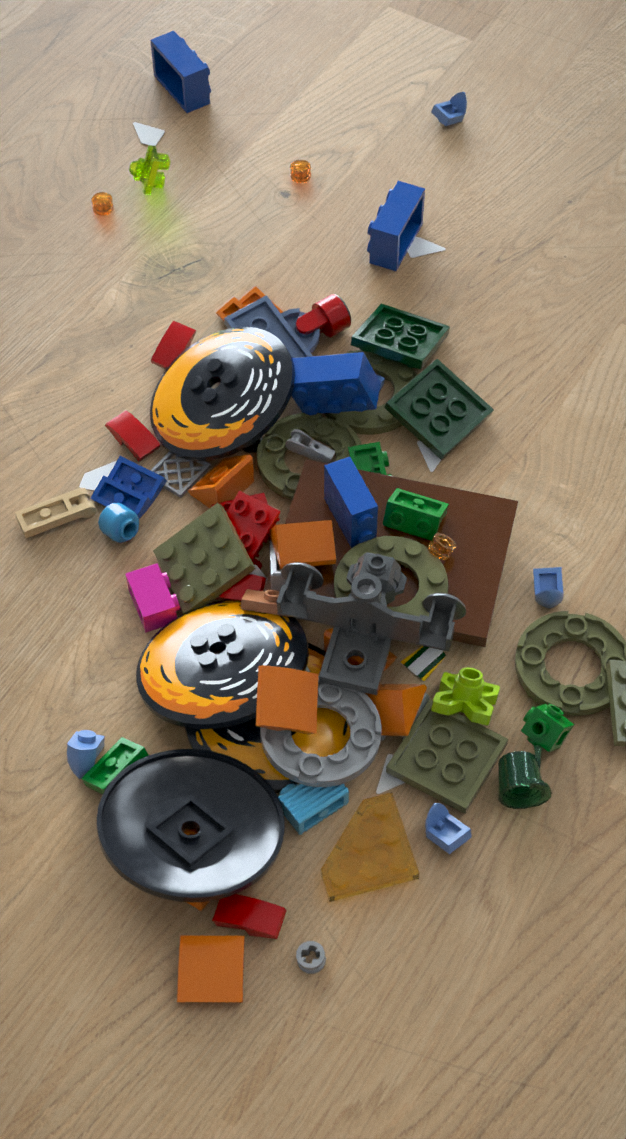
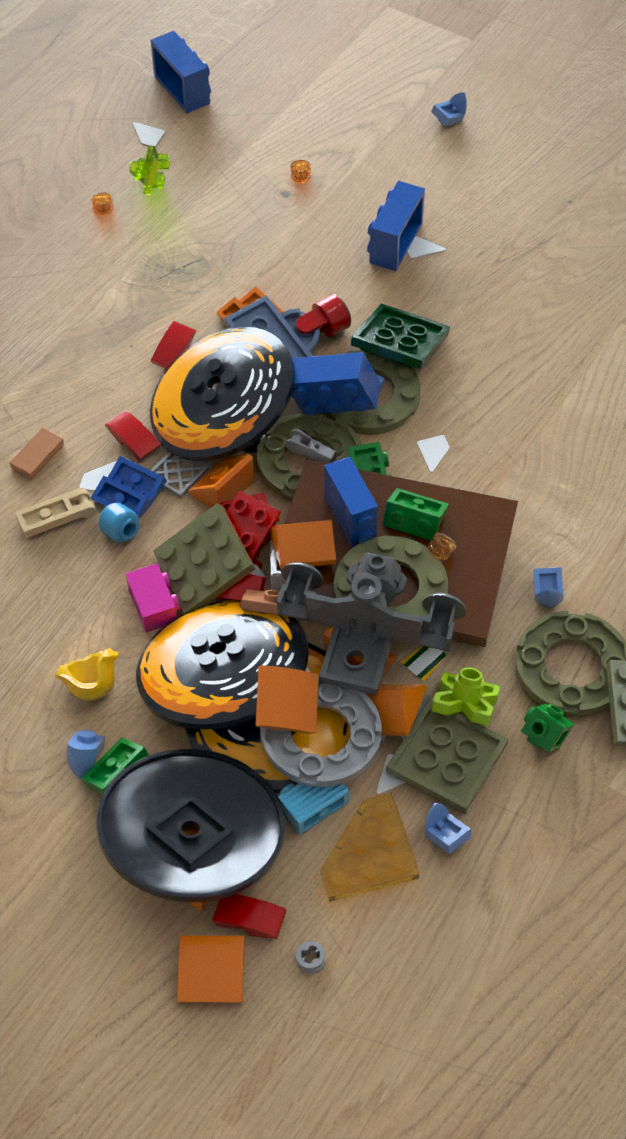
dark green plate [384,359,494,460] -> none
clear green hat [498,745,552,809] -> none
none -> nougat tile [9,428,64,479]
none -> yellow hair [54,648,119,701]

